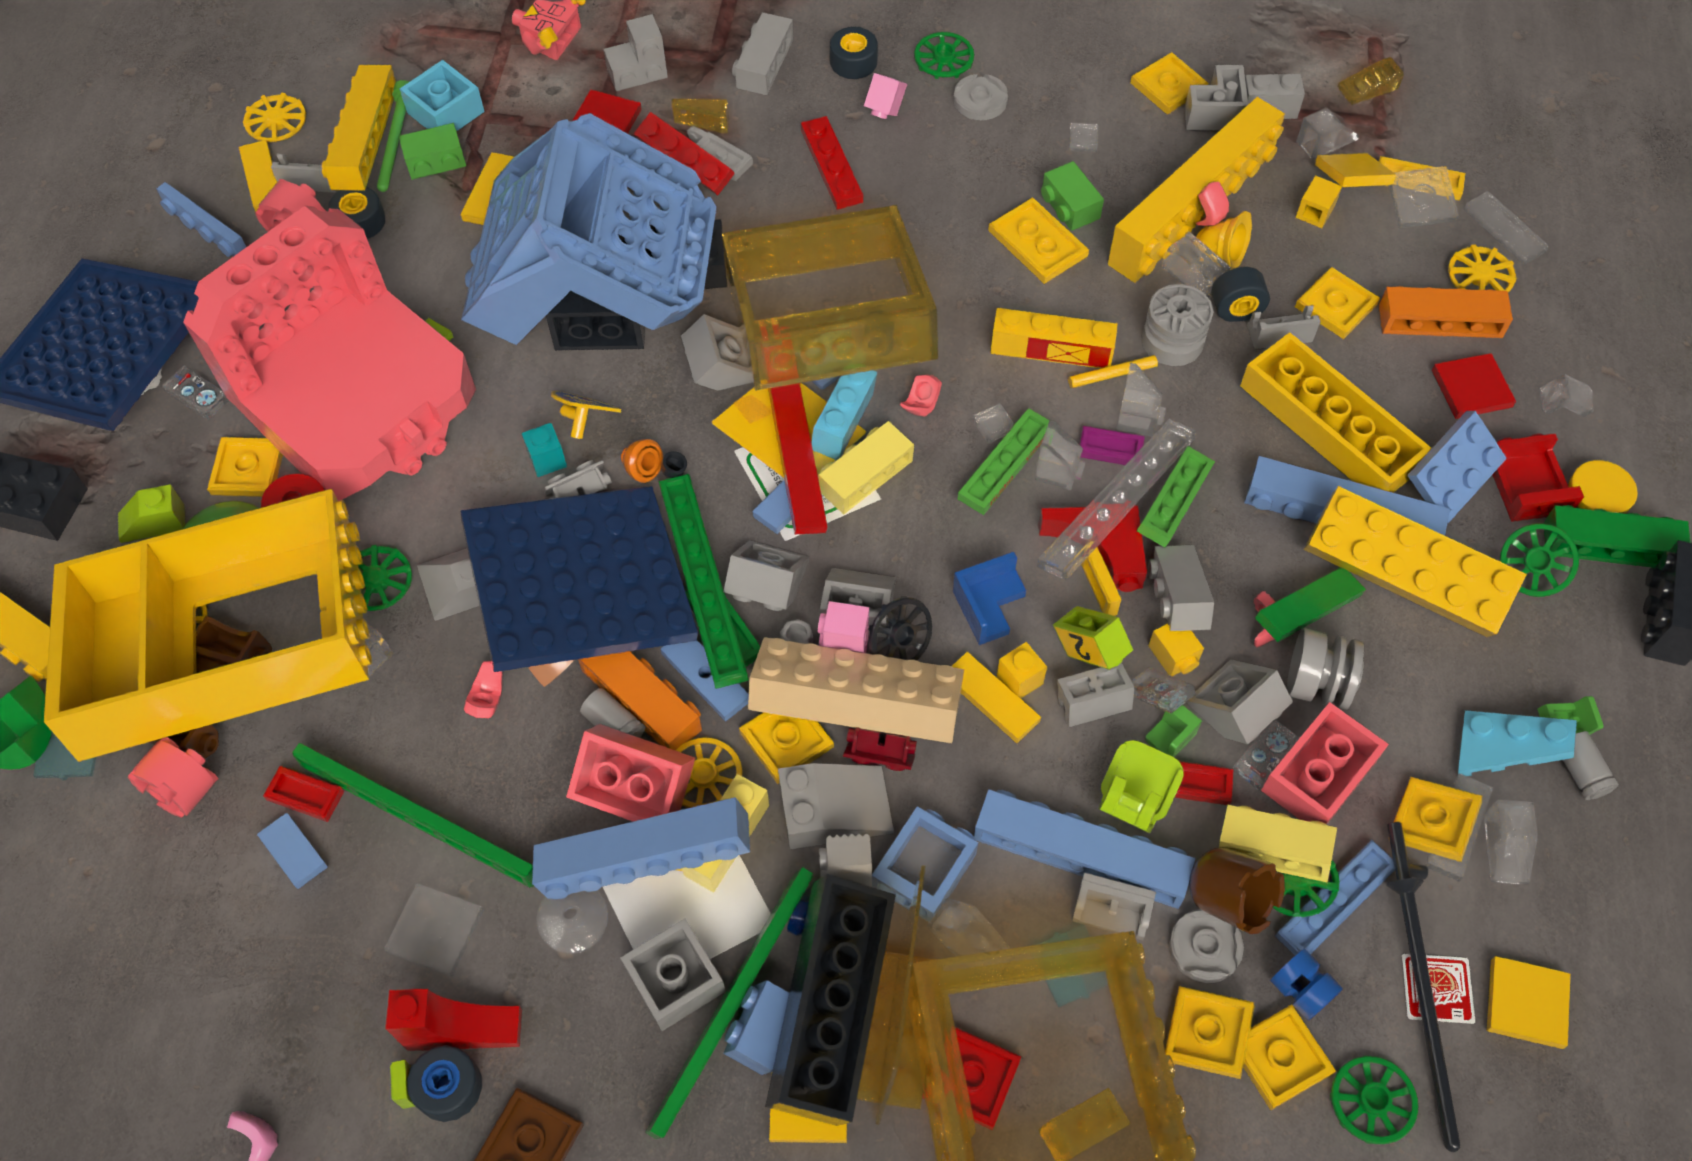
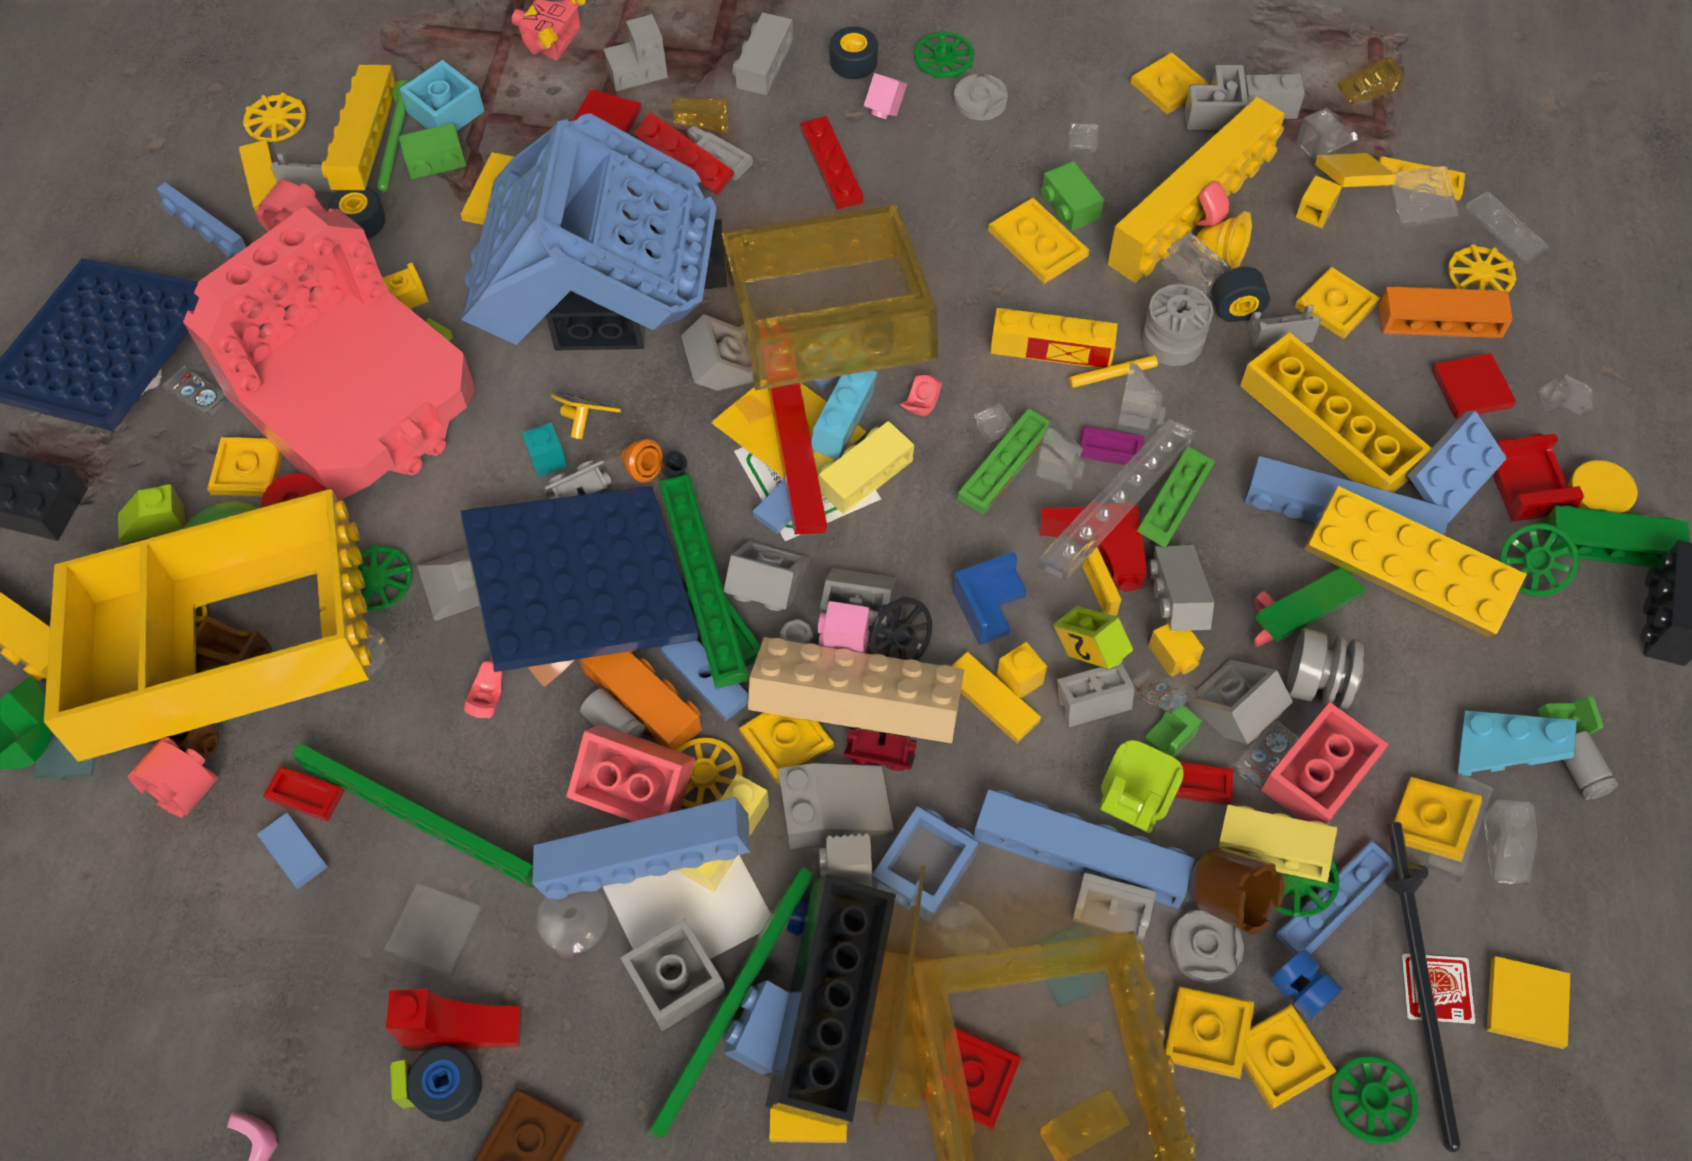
none -> yellow brick [383,263,429,309]

